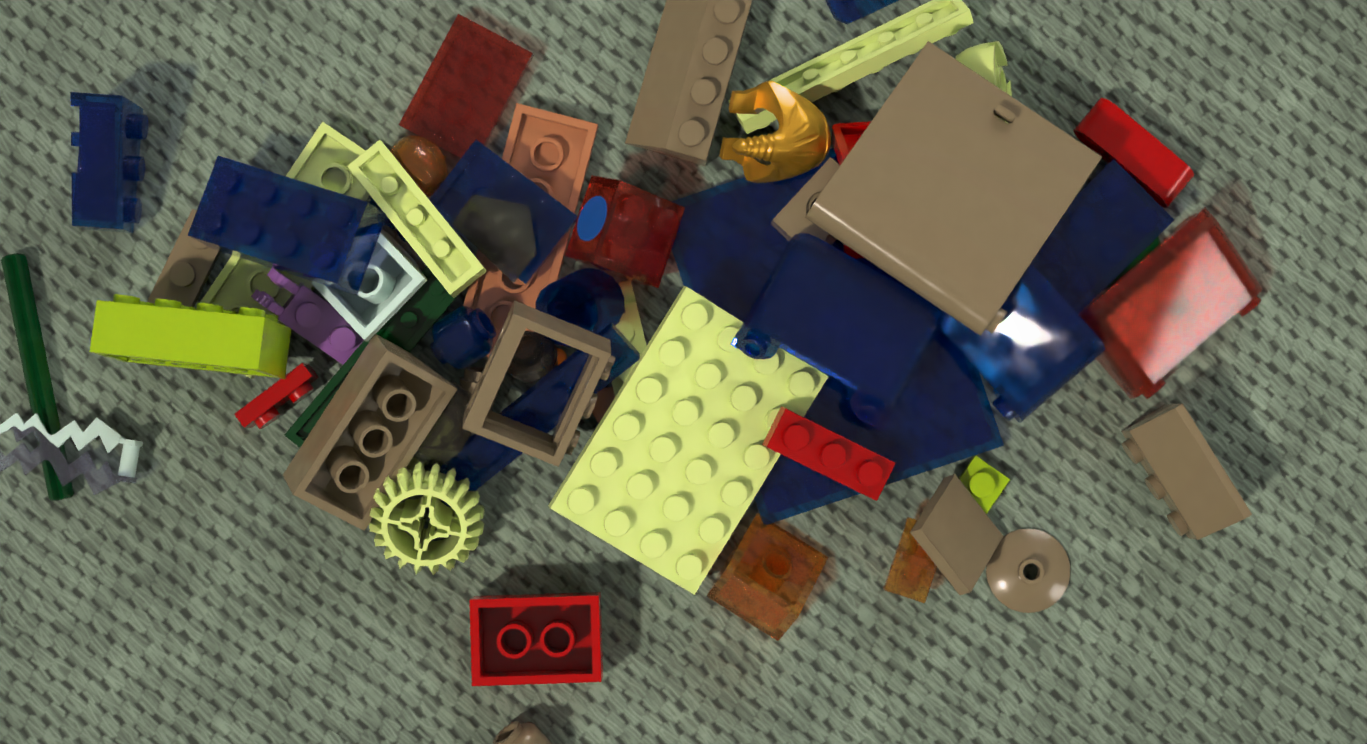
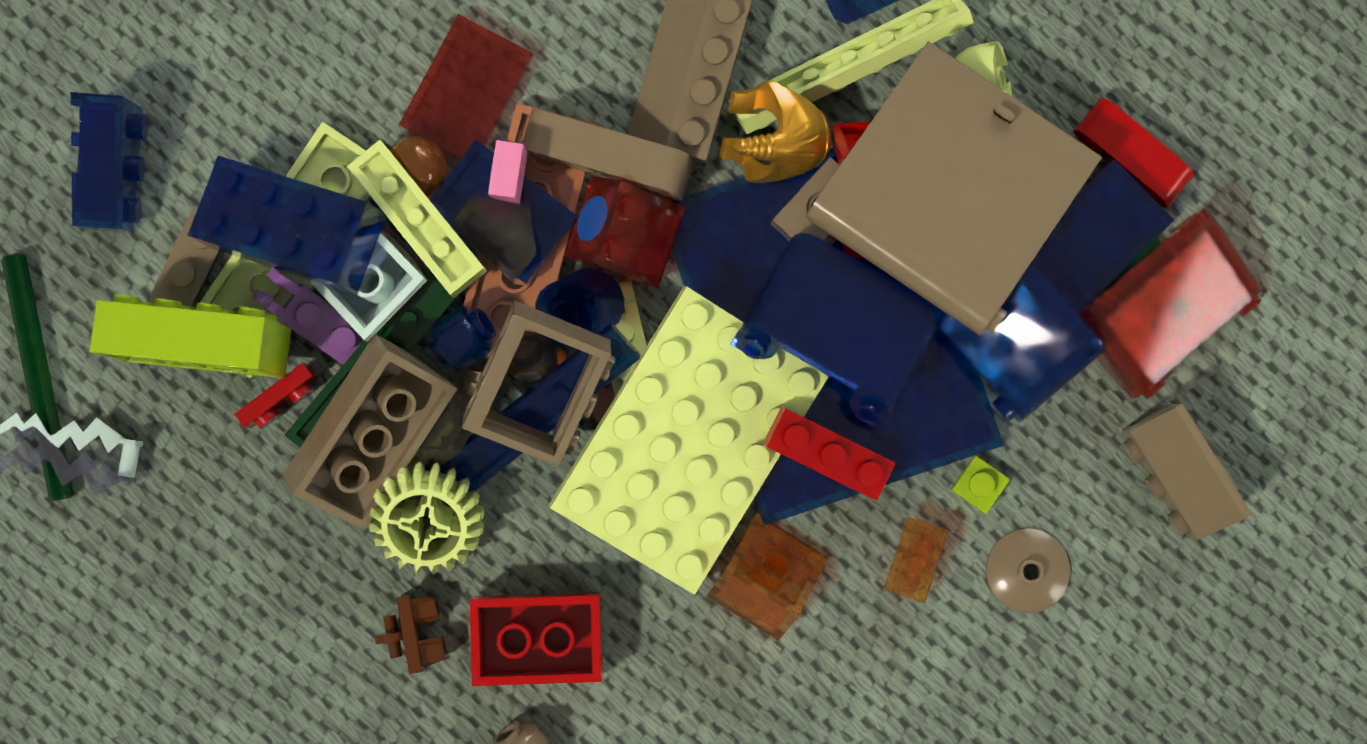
dark tan tile [910,474,1003,595] -> none
none -> reddish brown hips [374,593,447,674]
none -> bright pink piece [488,140,528,204]
none -> dark tan beam [521,109,694,203]

